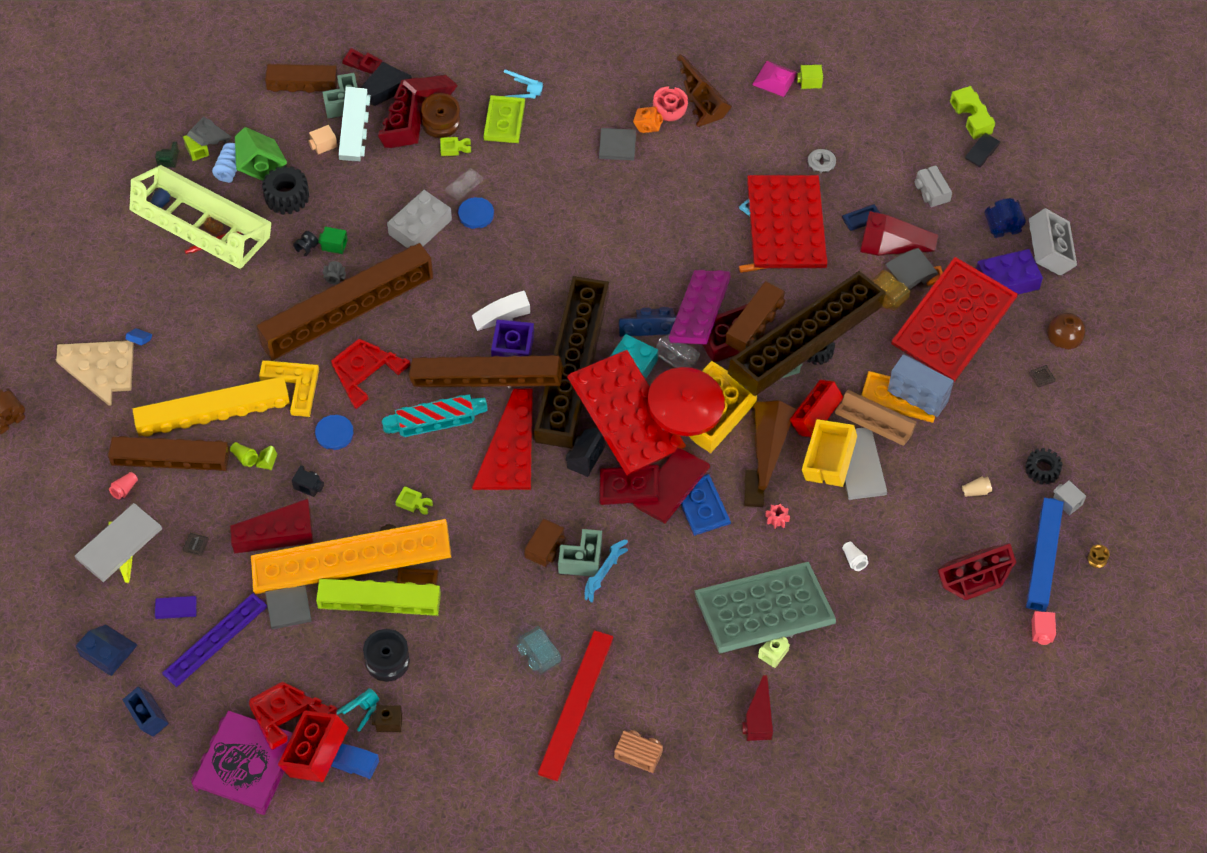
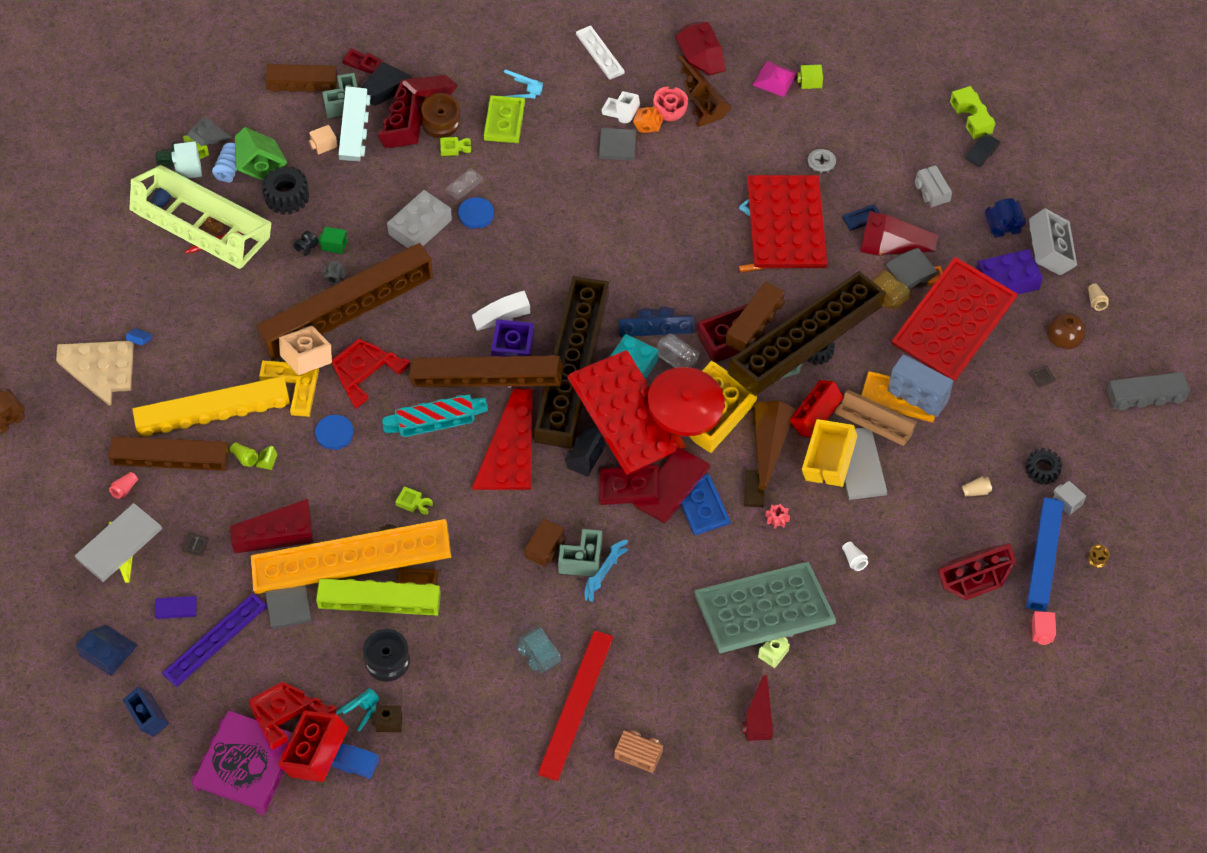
black brick [292,465,324,497] -> none
magenta plate [669,270,731,344] -> none
none -> light aqua brick [171,141,202,179]
none -> light nougat brick [279,326,332,375]
none -> white tile [576,26,624,80]
none -> white brick [602,91,640,123]
none -> dark red wedge [675,21,726,76]
none -> tan cone [1088,284,1109,311]
none -> dark grey brick [1107,372,1190,410]

